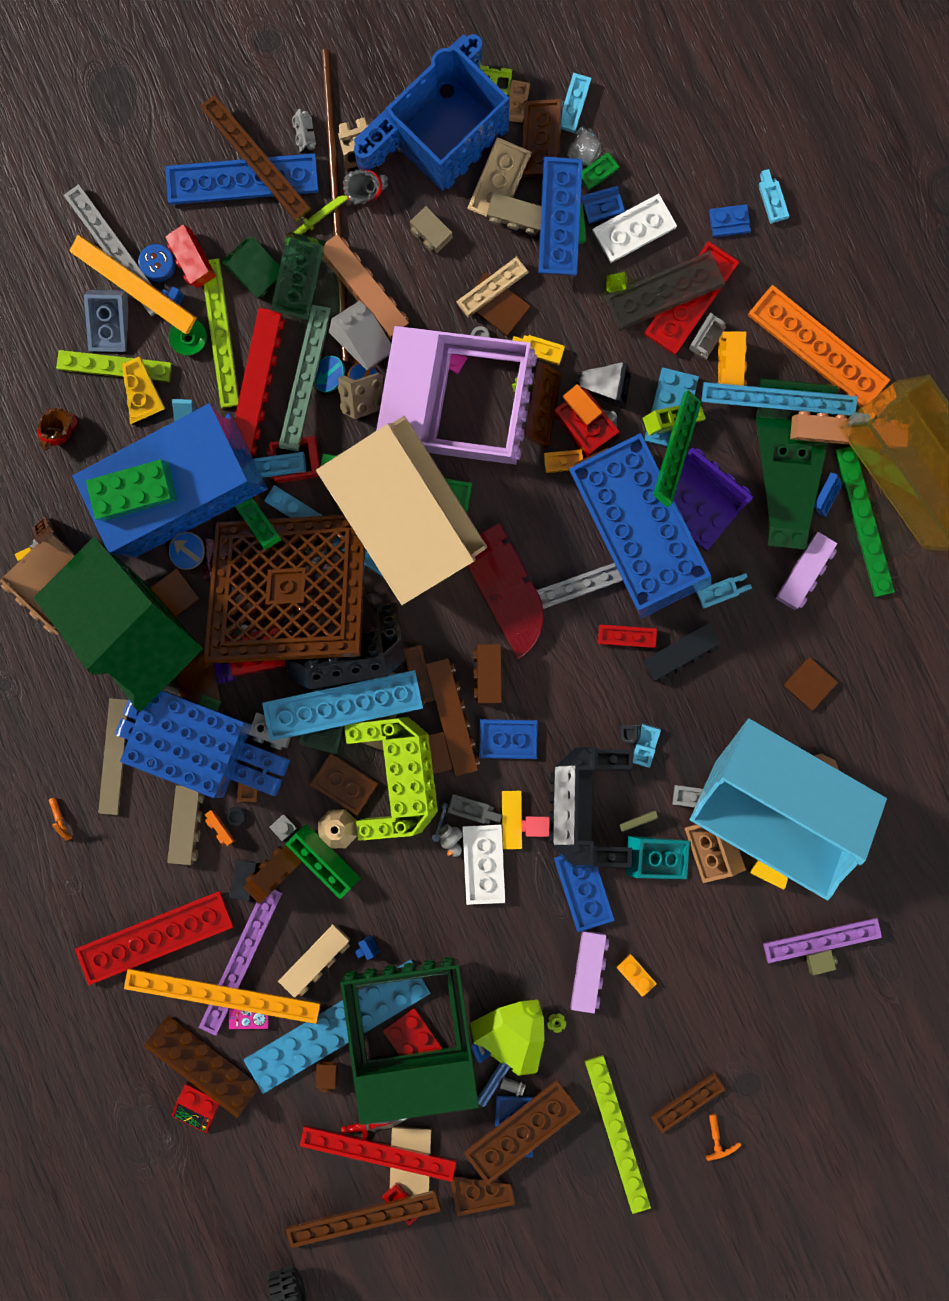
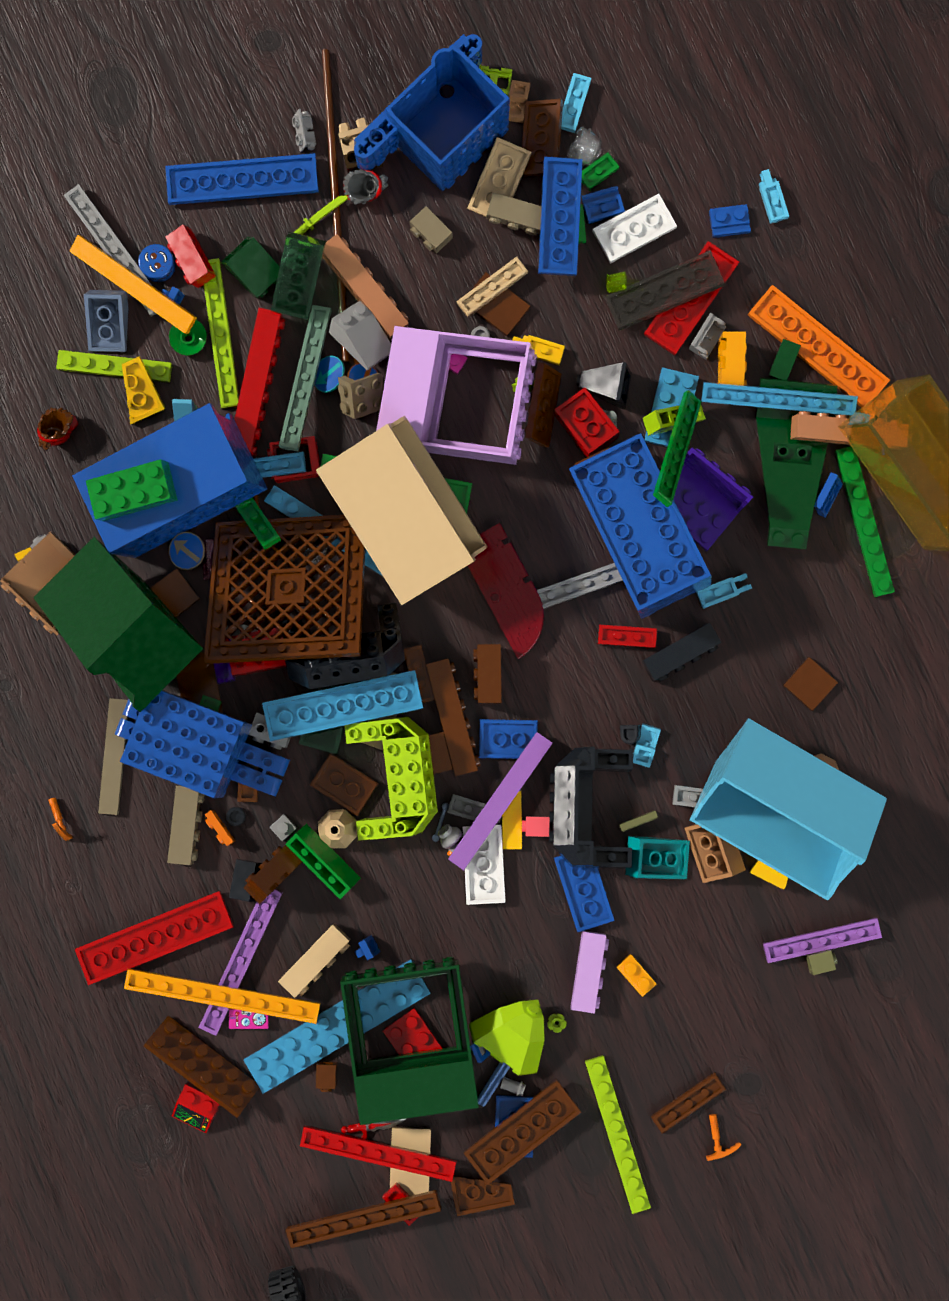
reddish brown tile [32,516,54,545] -> none
reddish brown plate [200,95,311,222] -> none
light orange plate [544,449,583,473] -> none
orange tile [563,384,602,426] -> none
lavender brick [775,532,838,610] -> none
none -> medium lavender tile [448,732,552,870]
none -> dark green tile [769,339,801,380]

